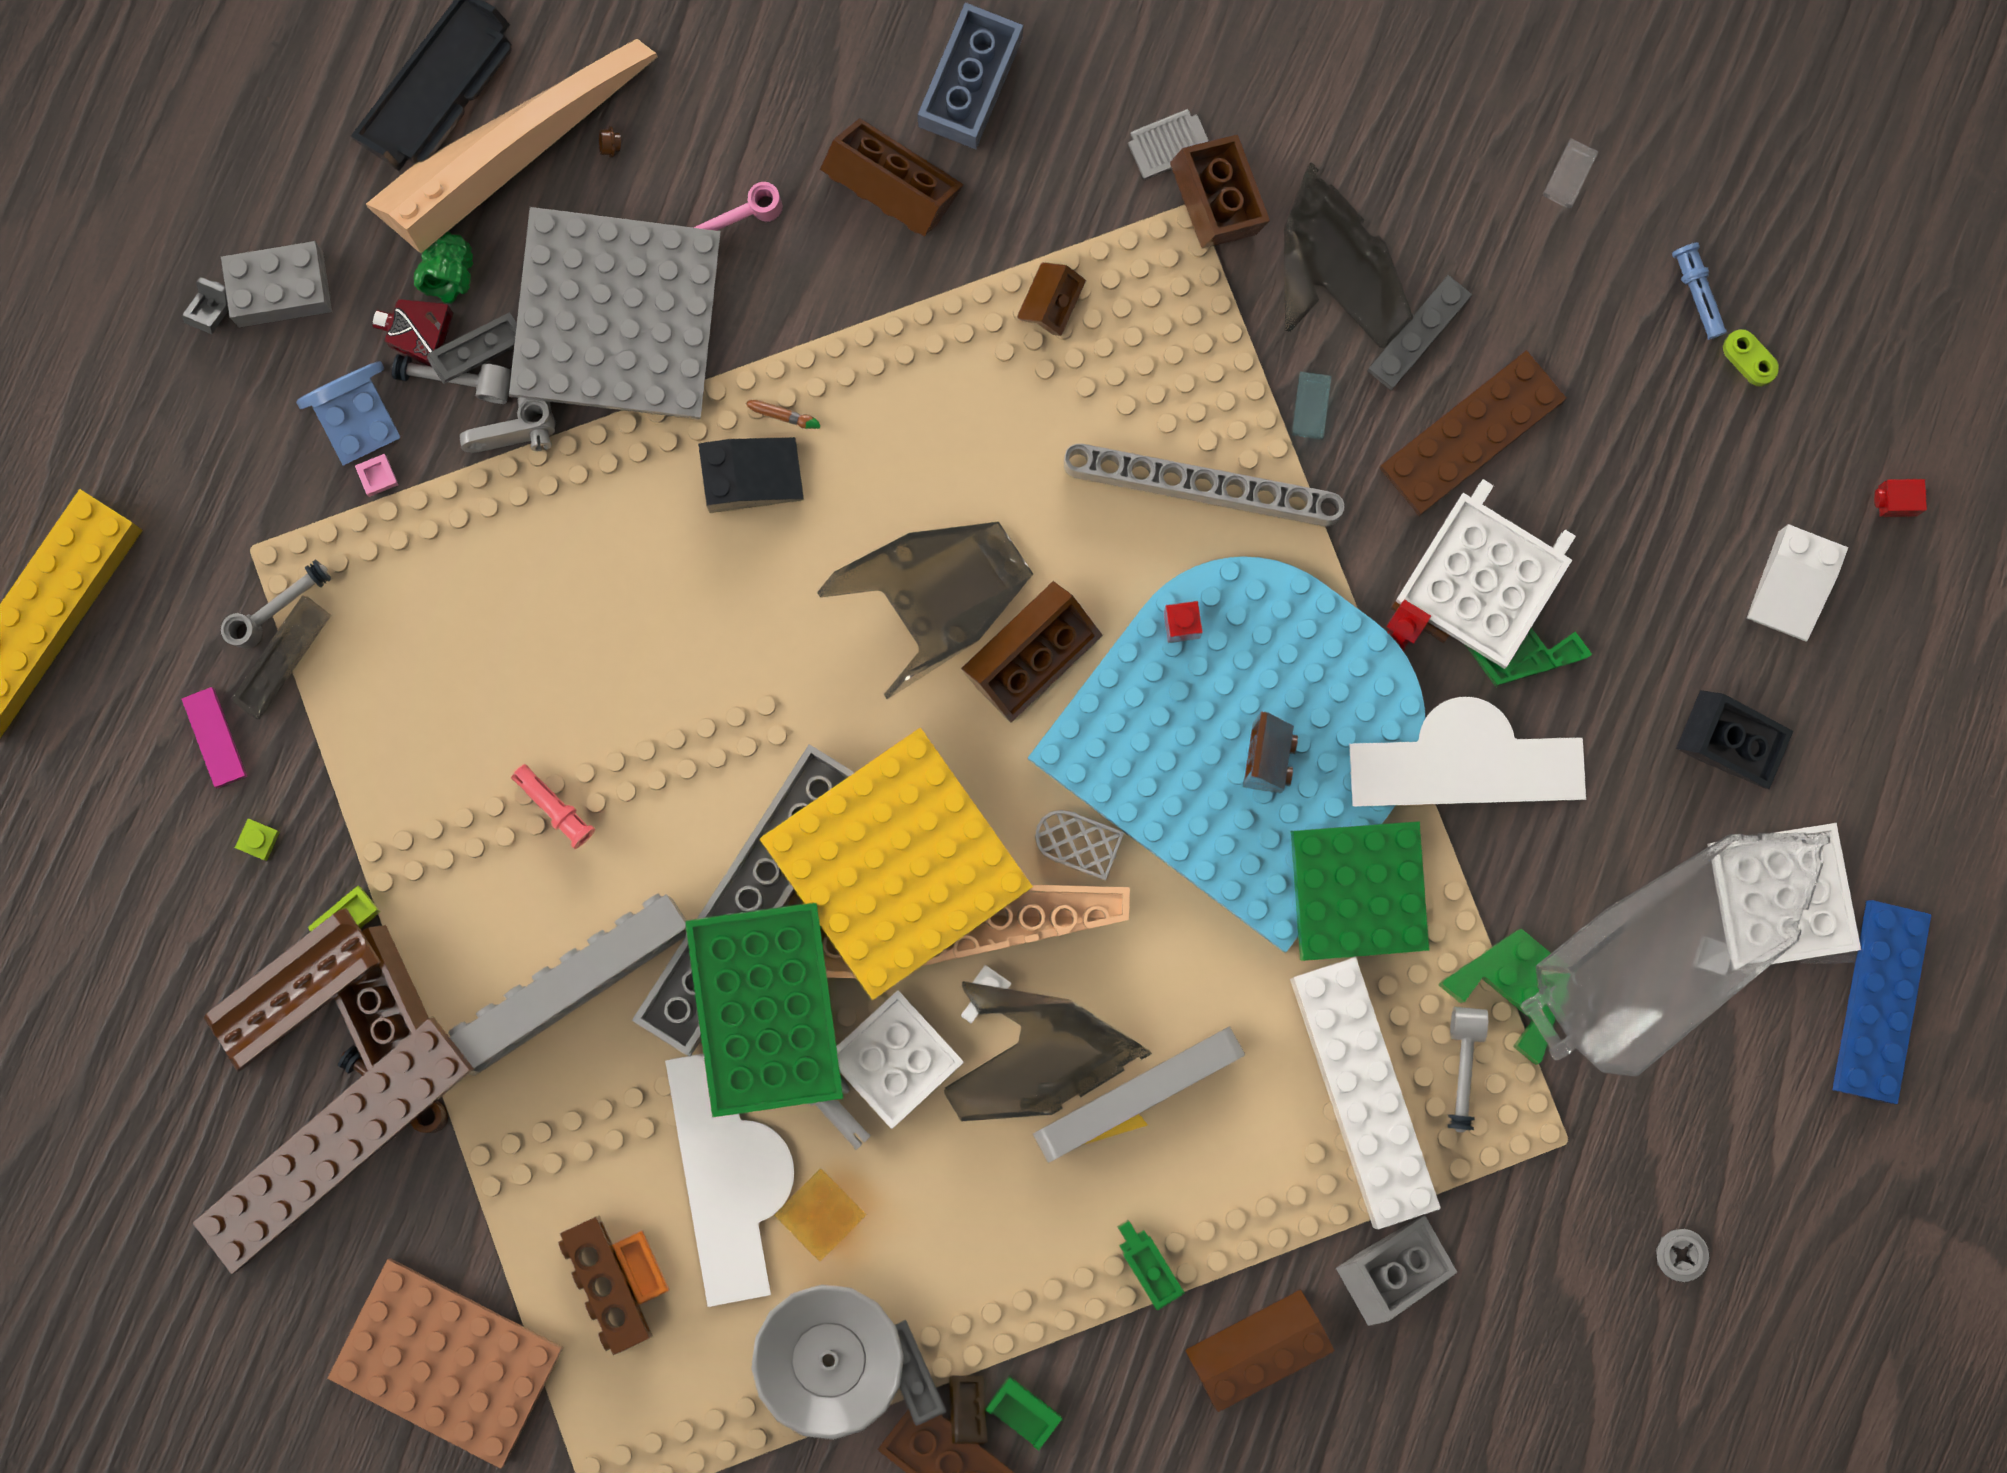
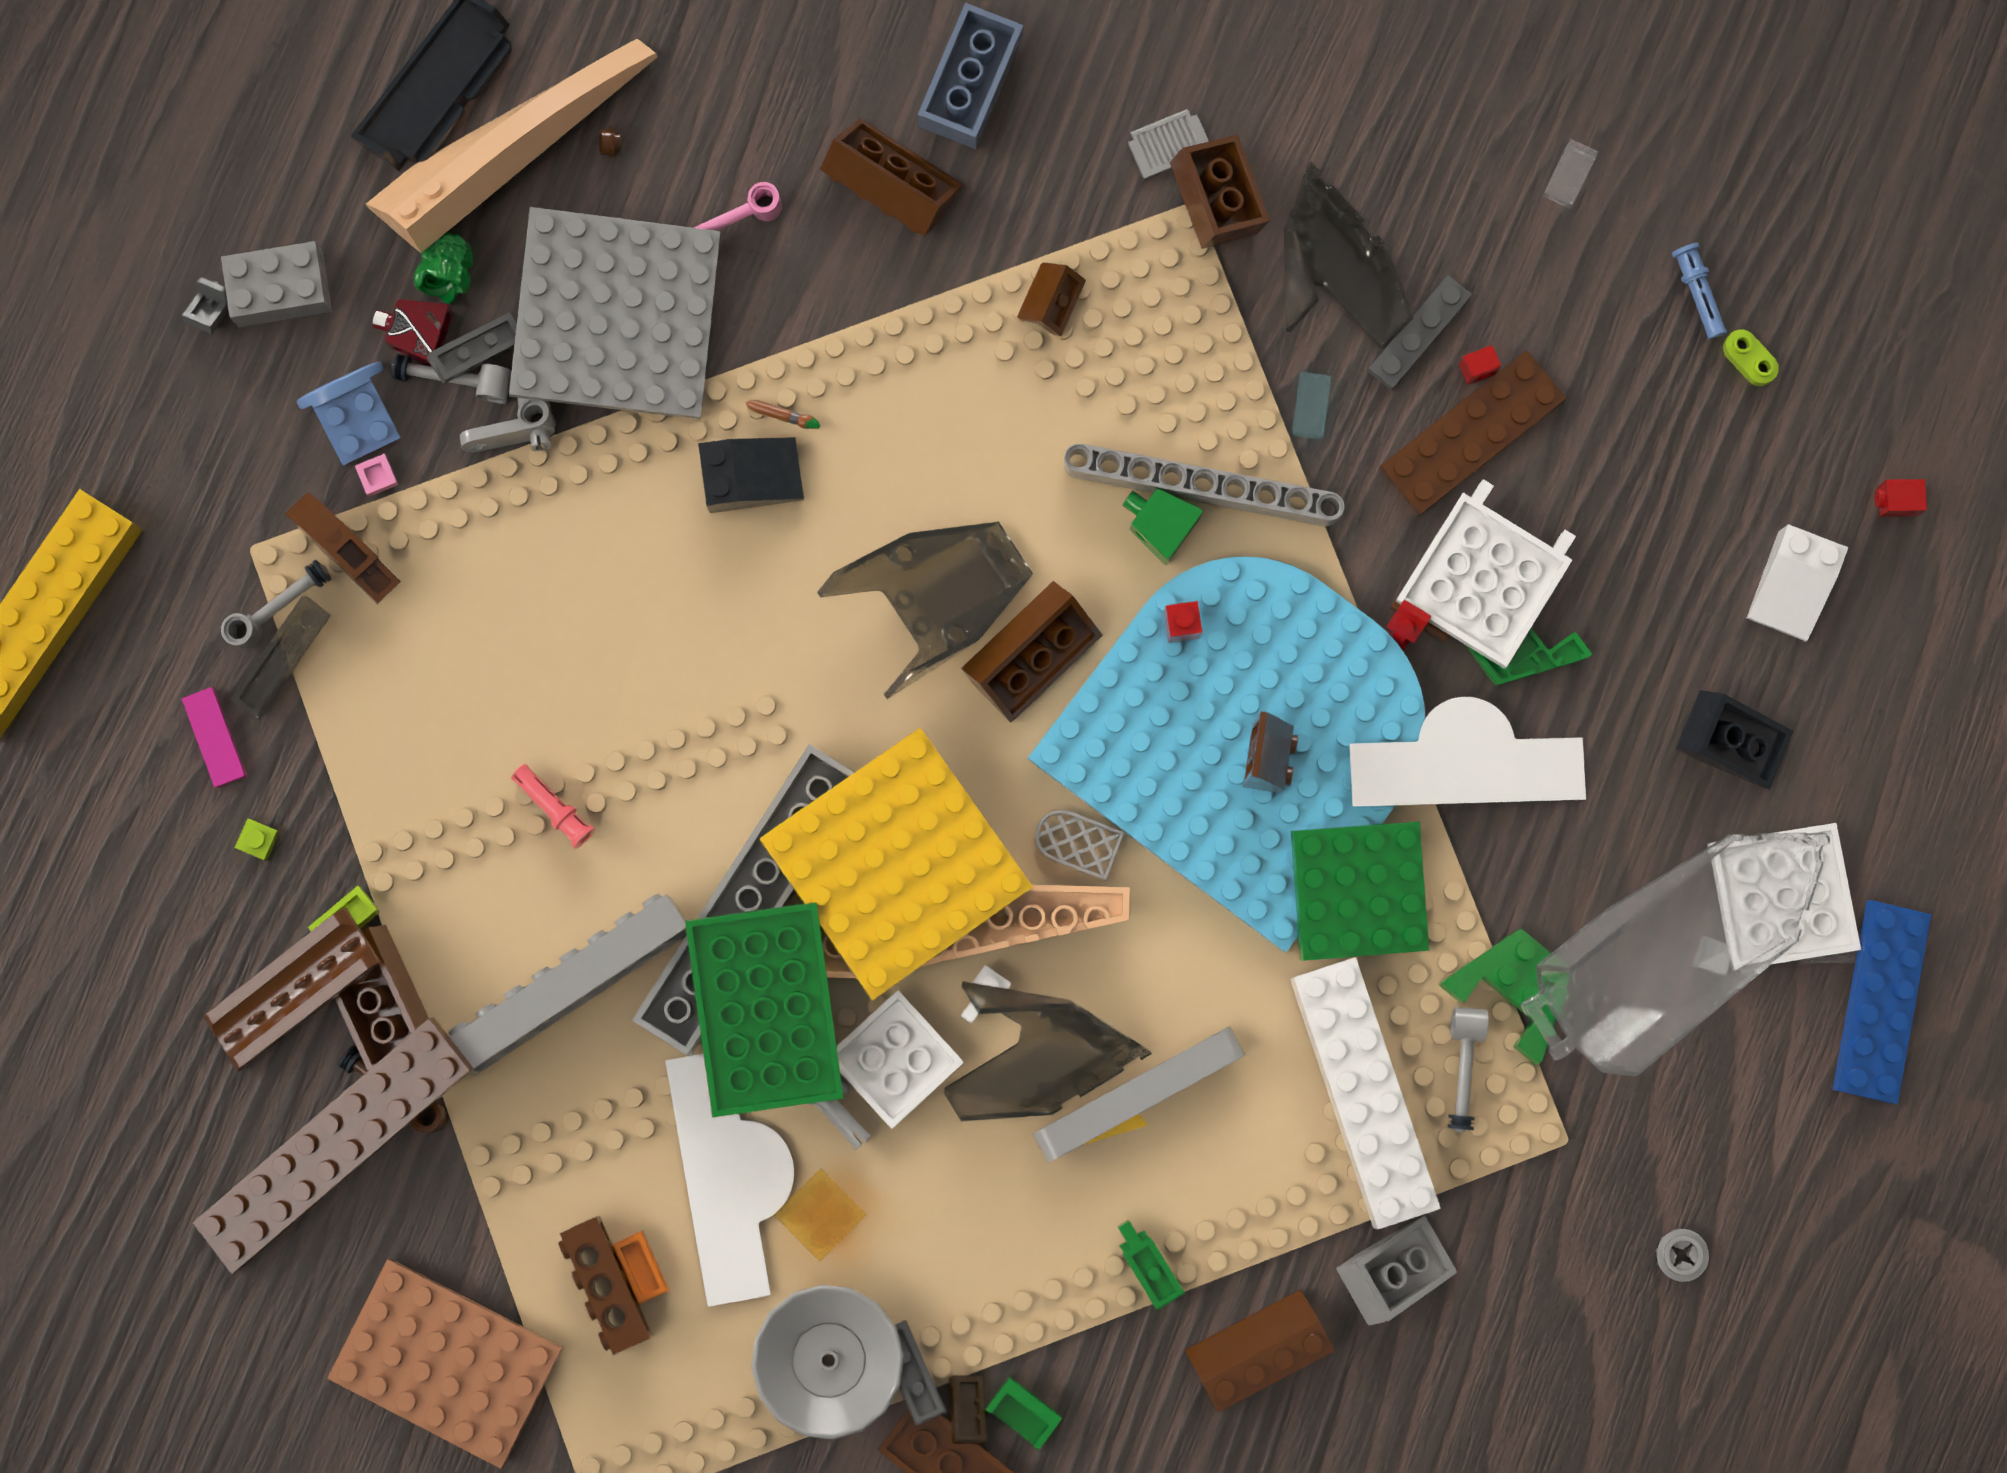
none -> reddish brown slope [285,492,401,605]
none -> green torso [1122,489,1203,565]
none -> red slope [1459,346,1501,385]

